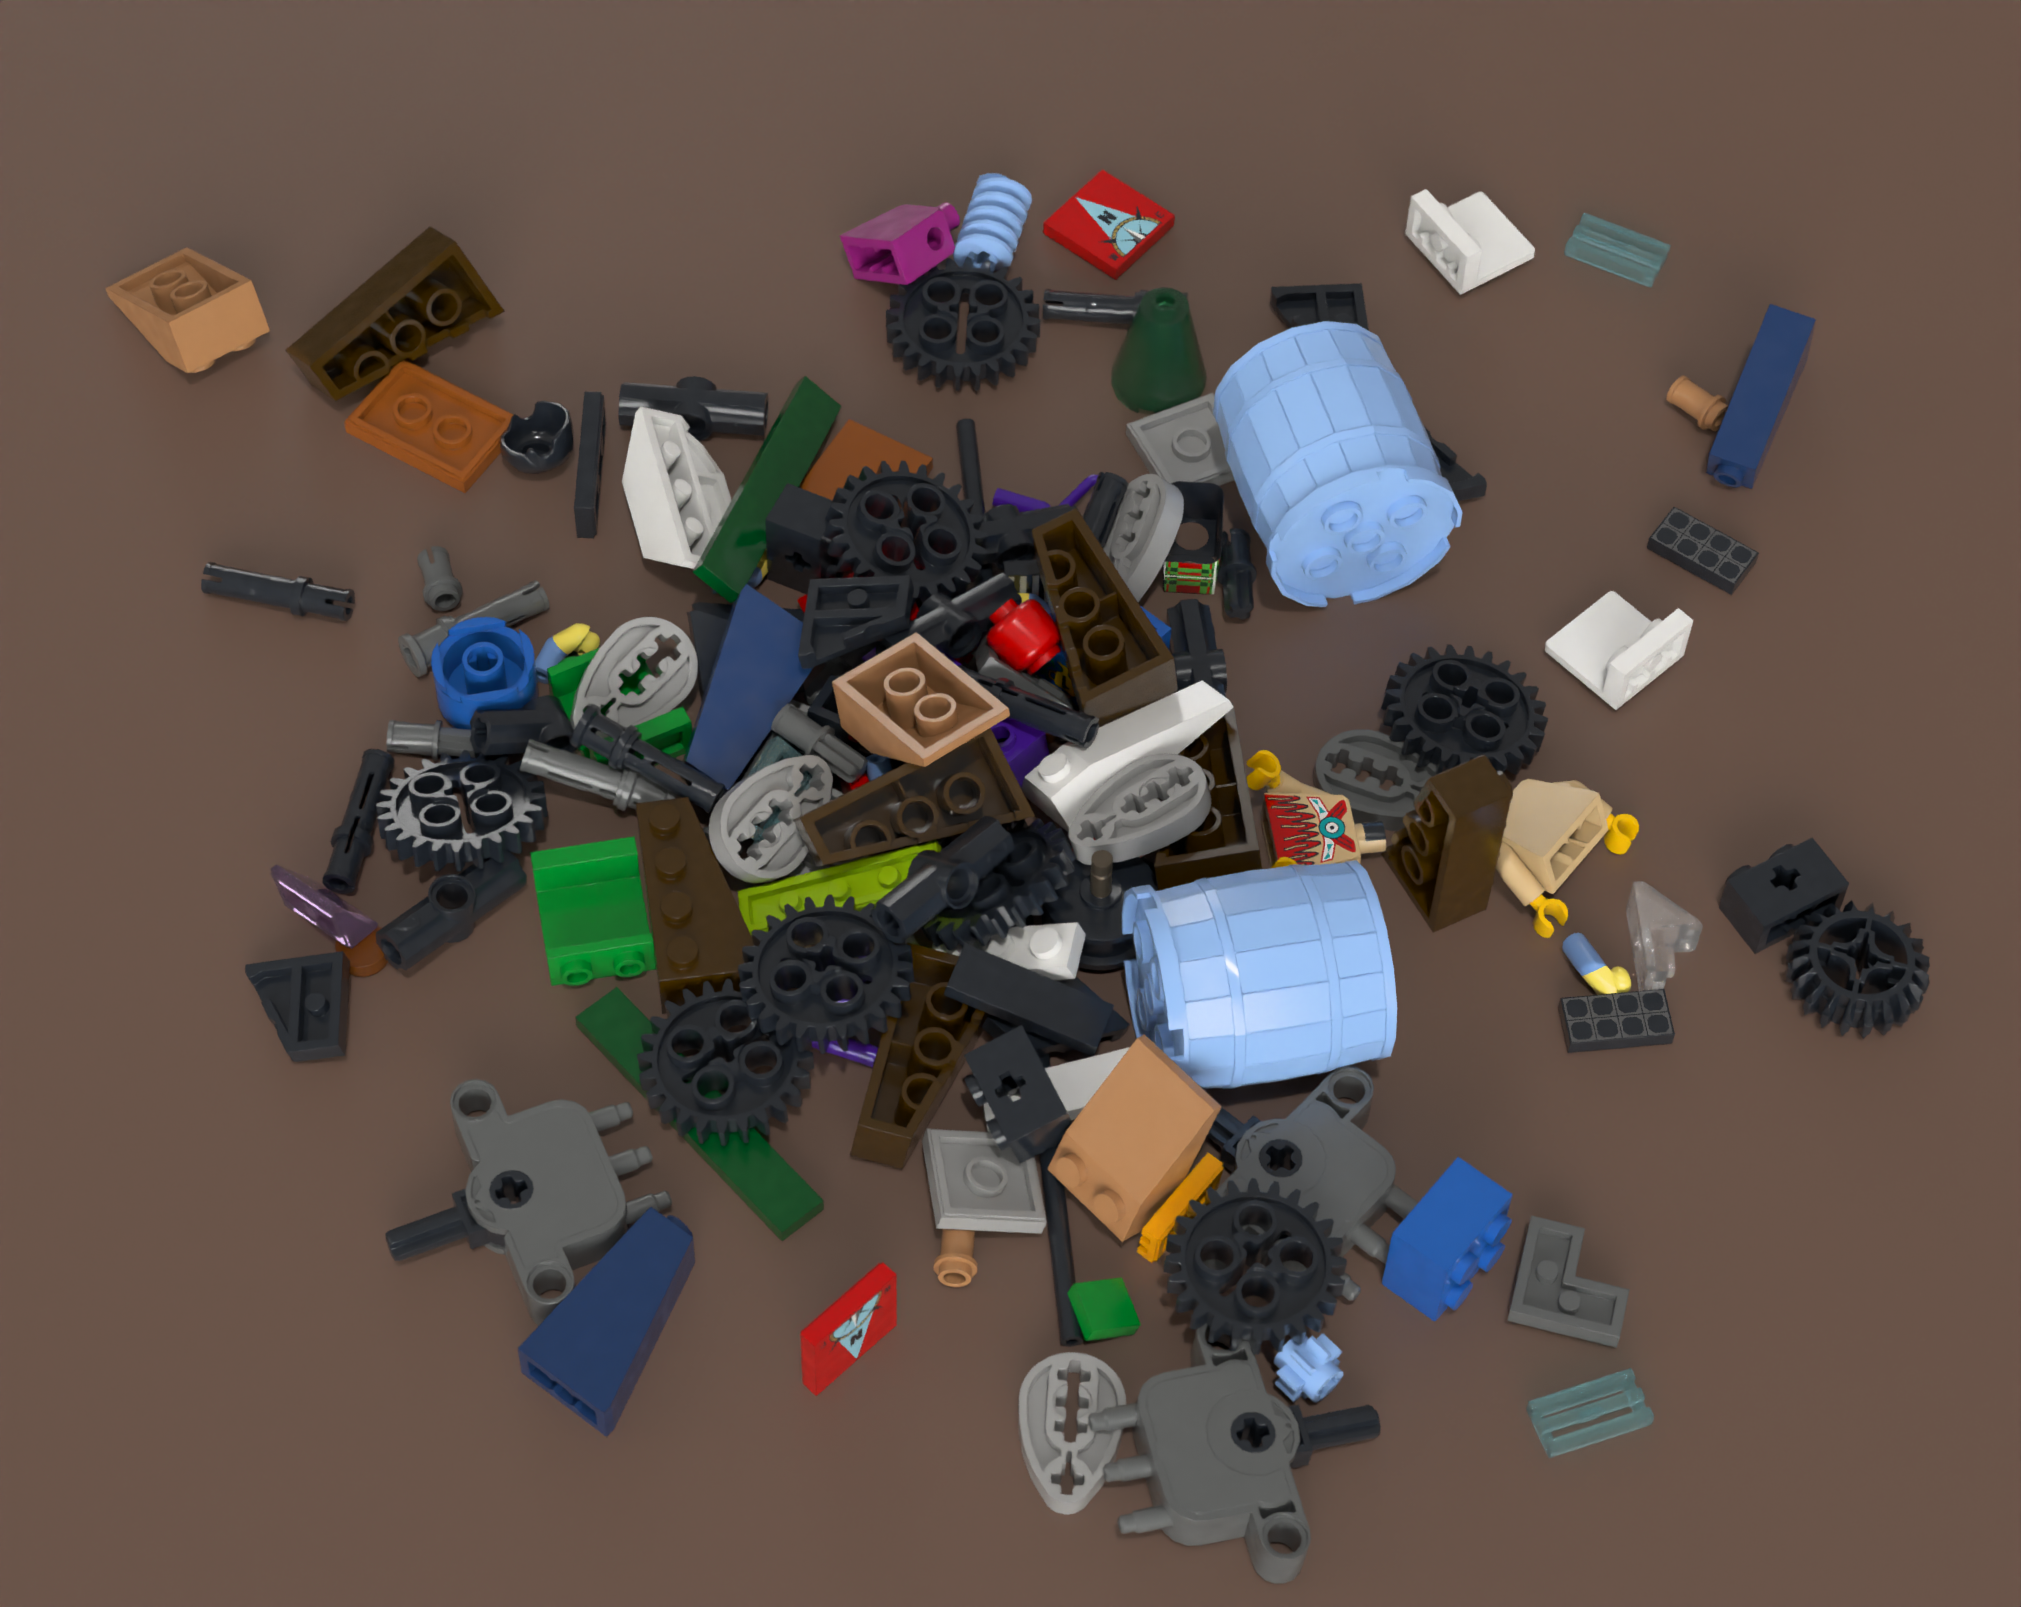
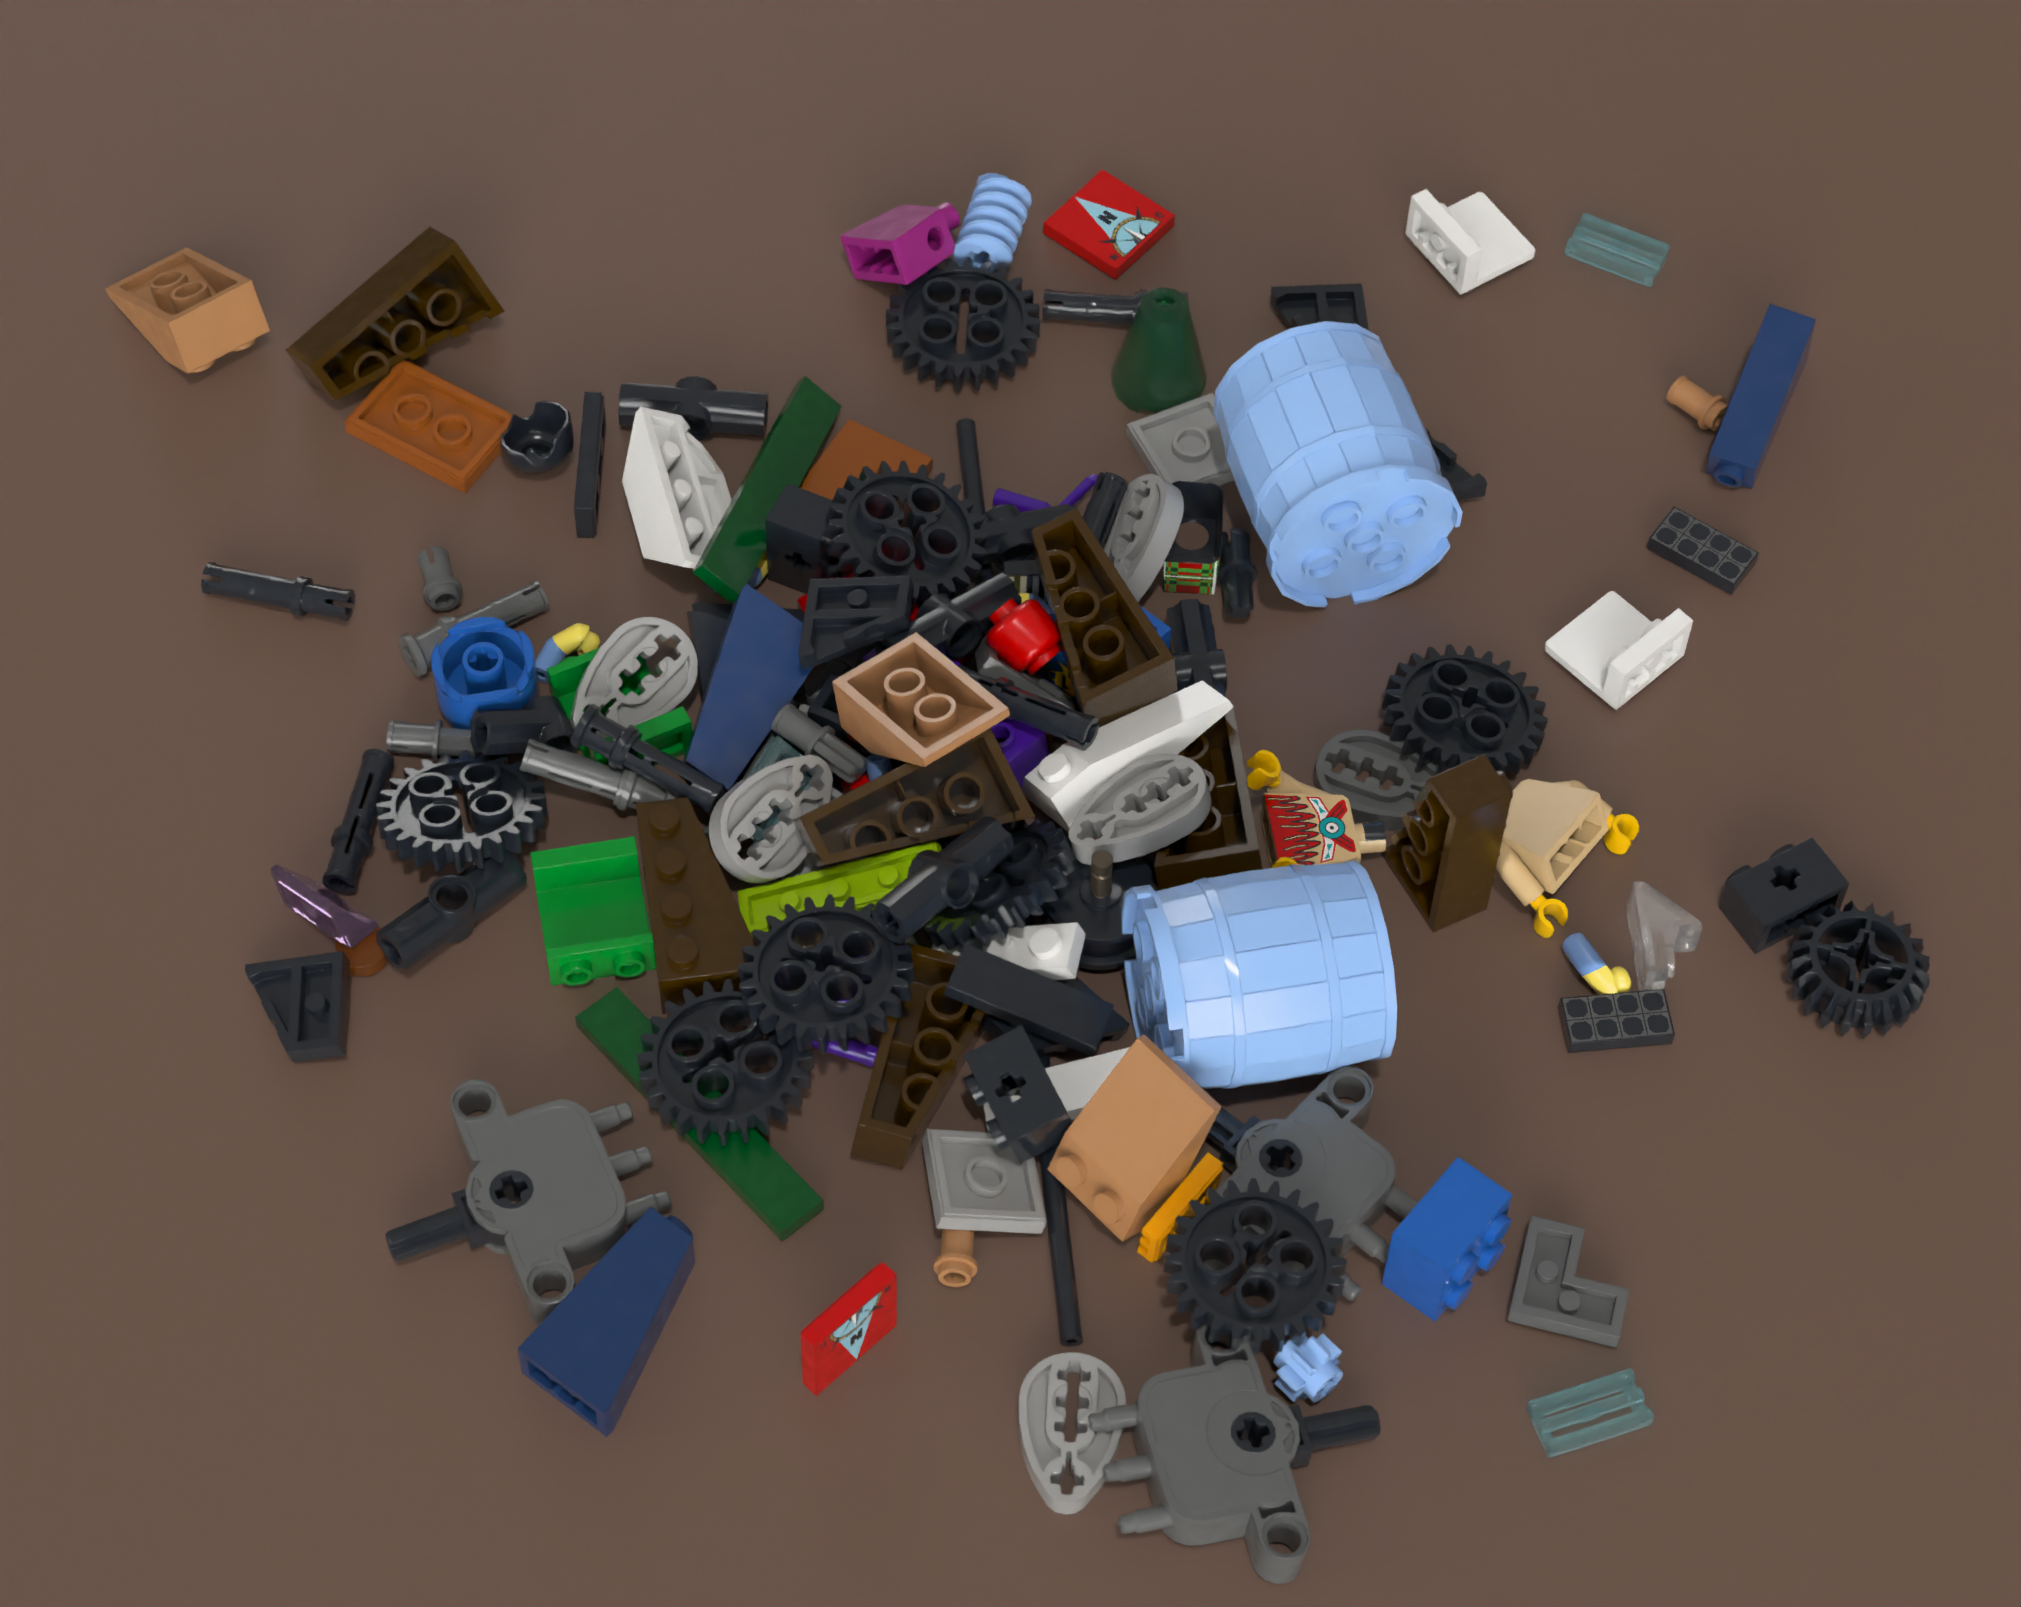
green tile [1067,1277,1141,1341] -> none

